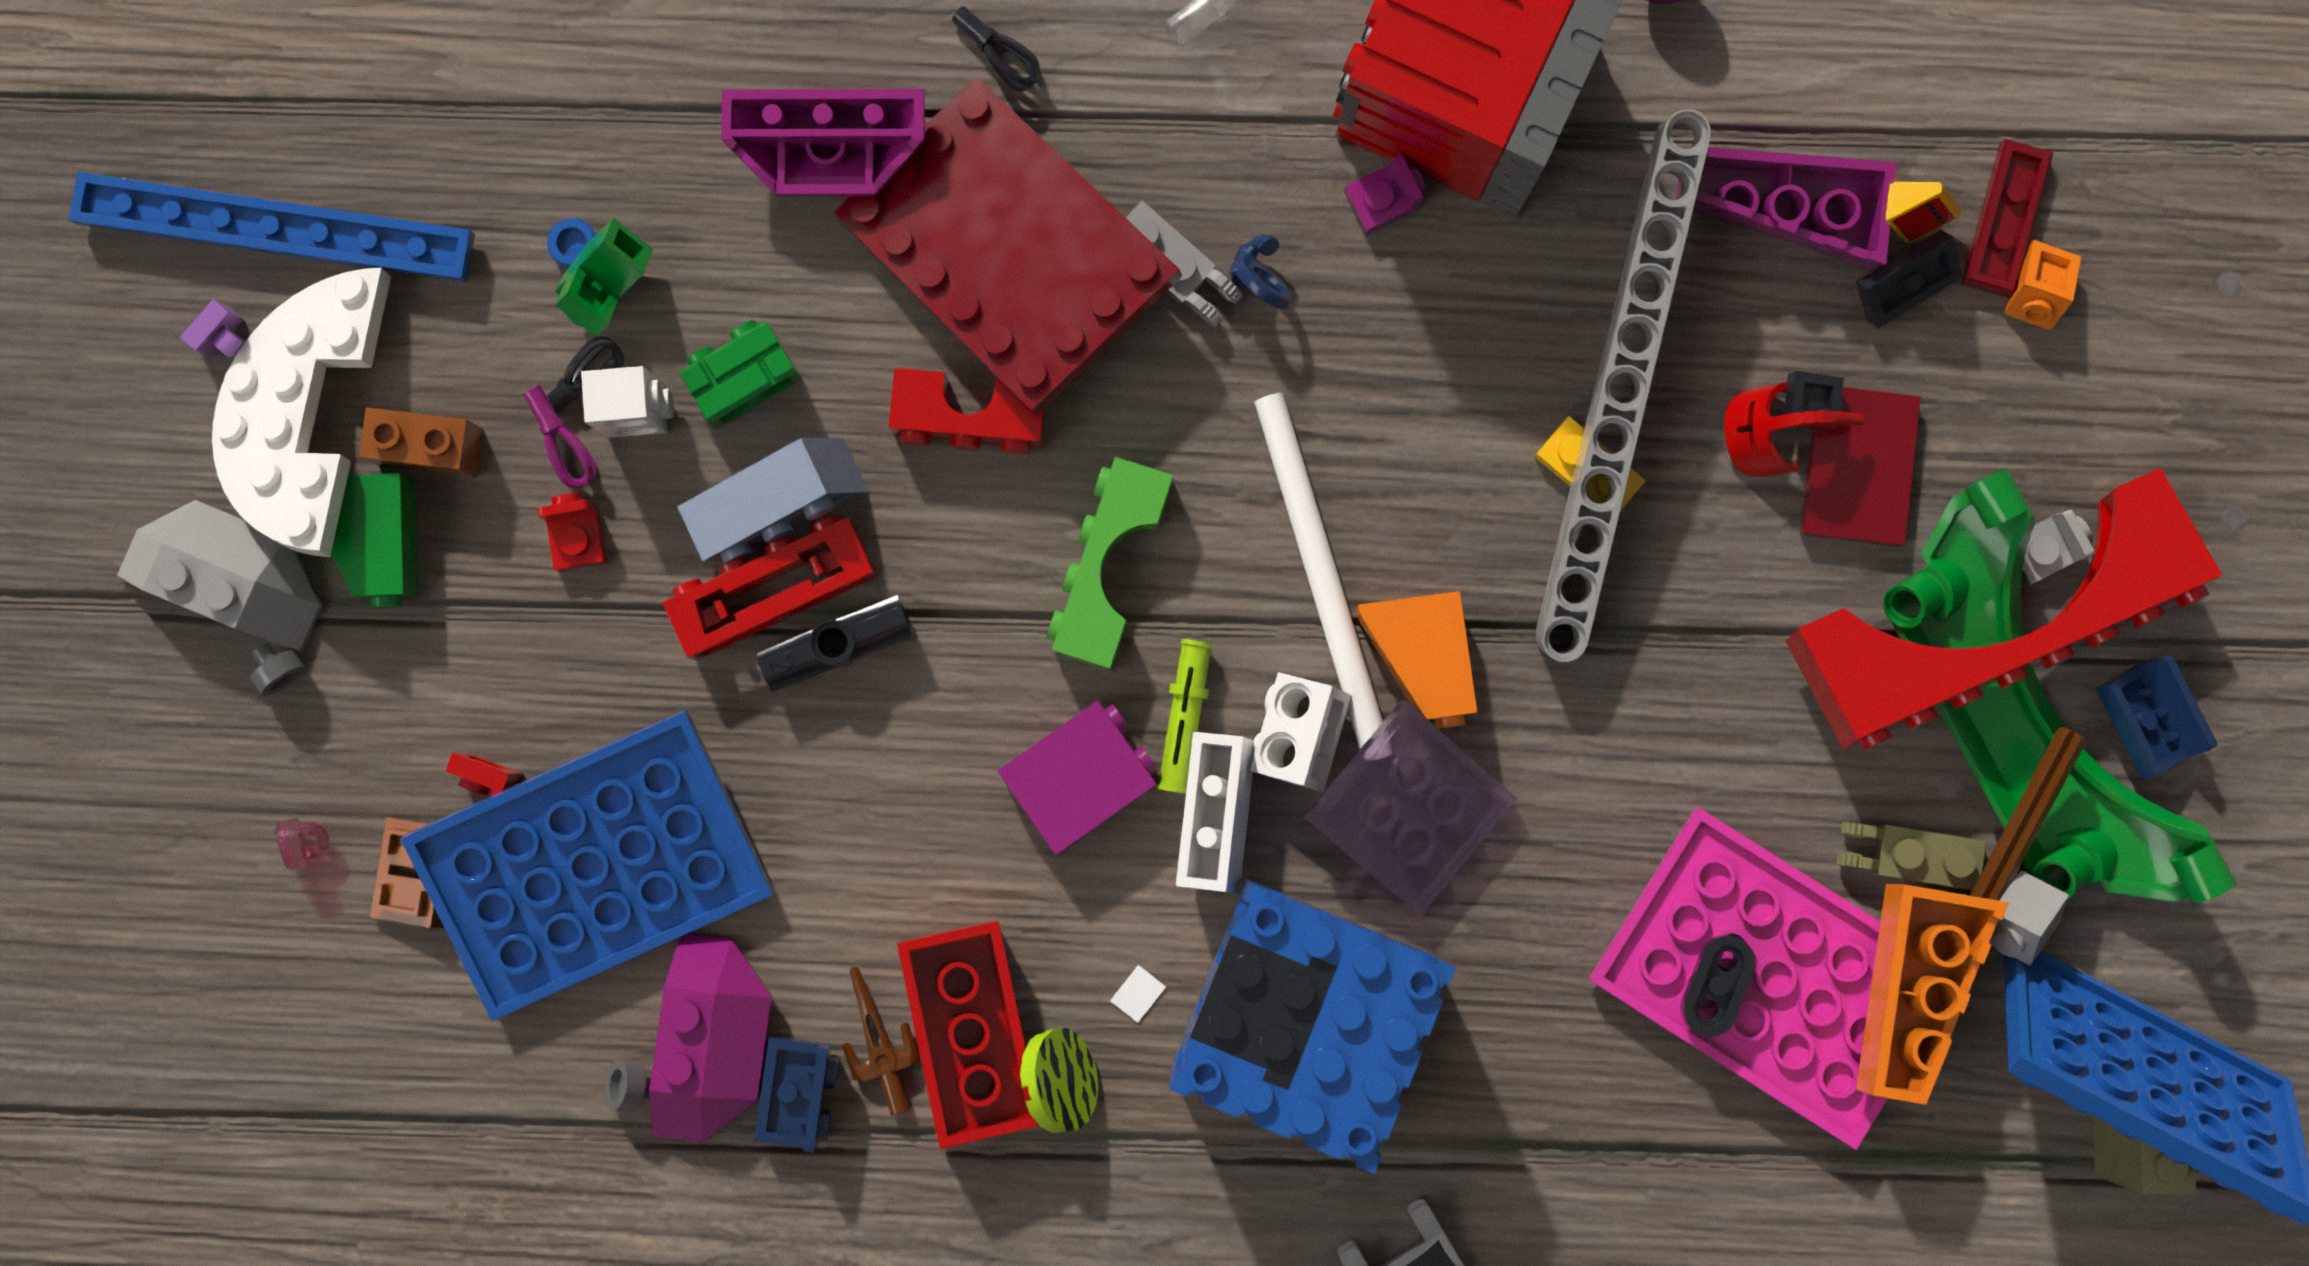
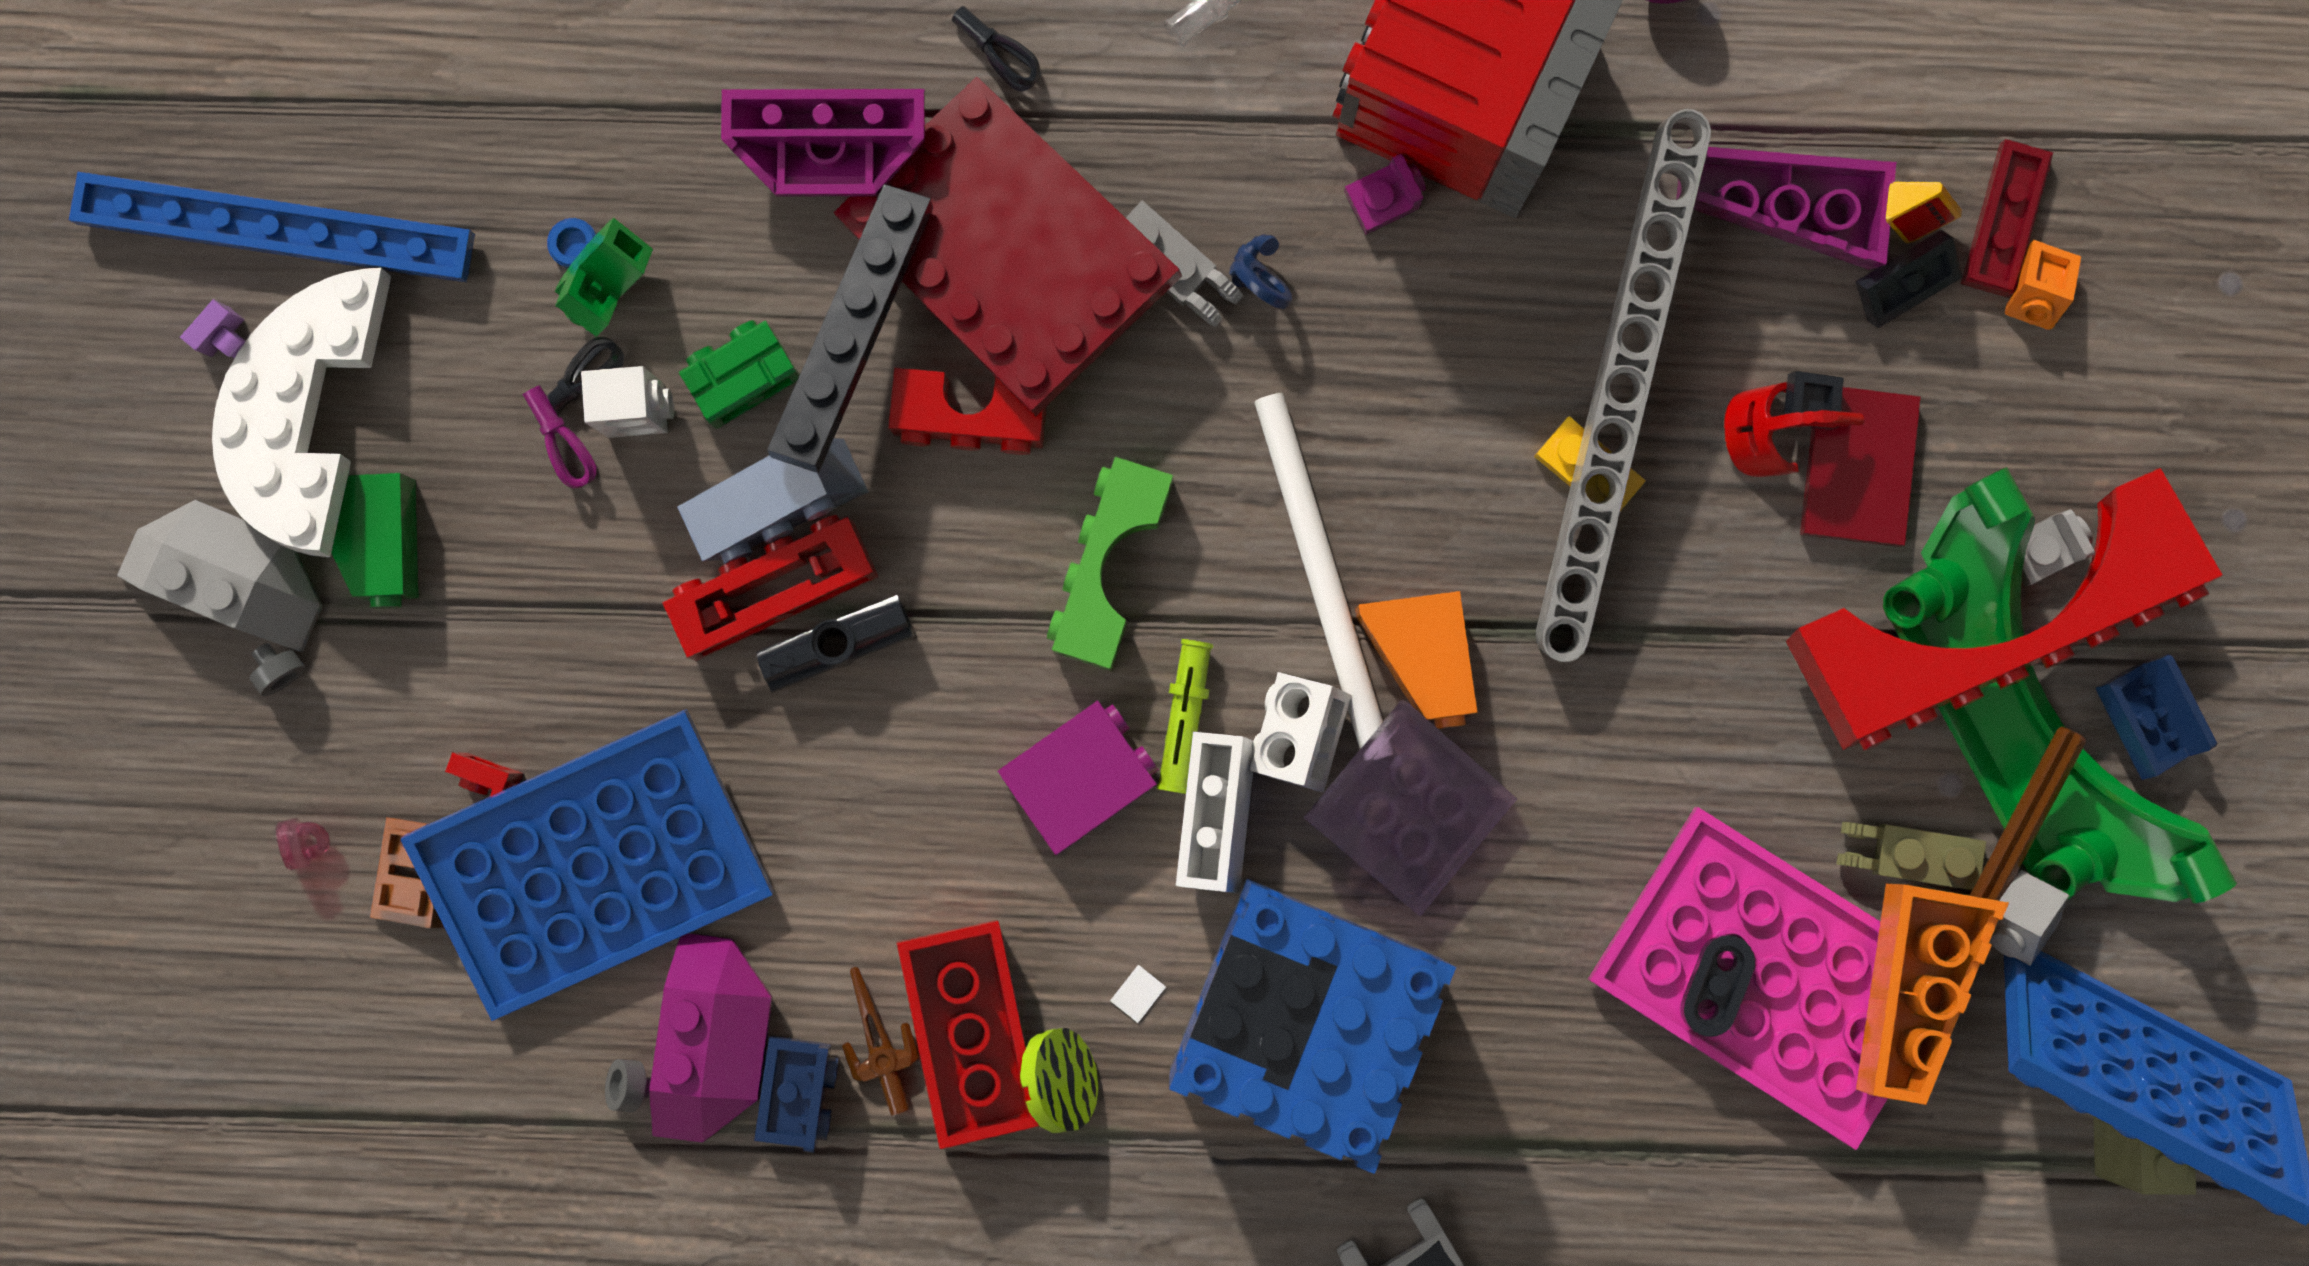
dark orange brick [359,407,483,478] -> none
red bracket [538,493,608,572] -> none
none -> black plate [767,184,933,473]

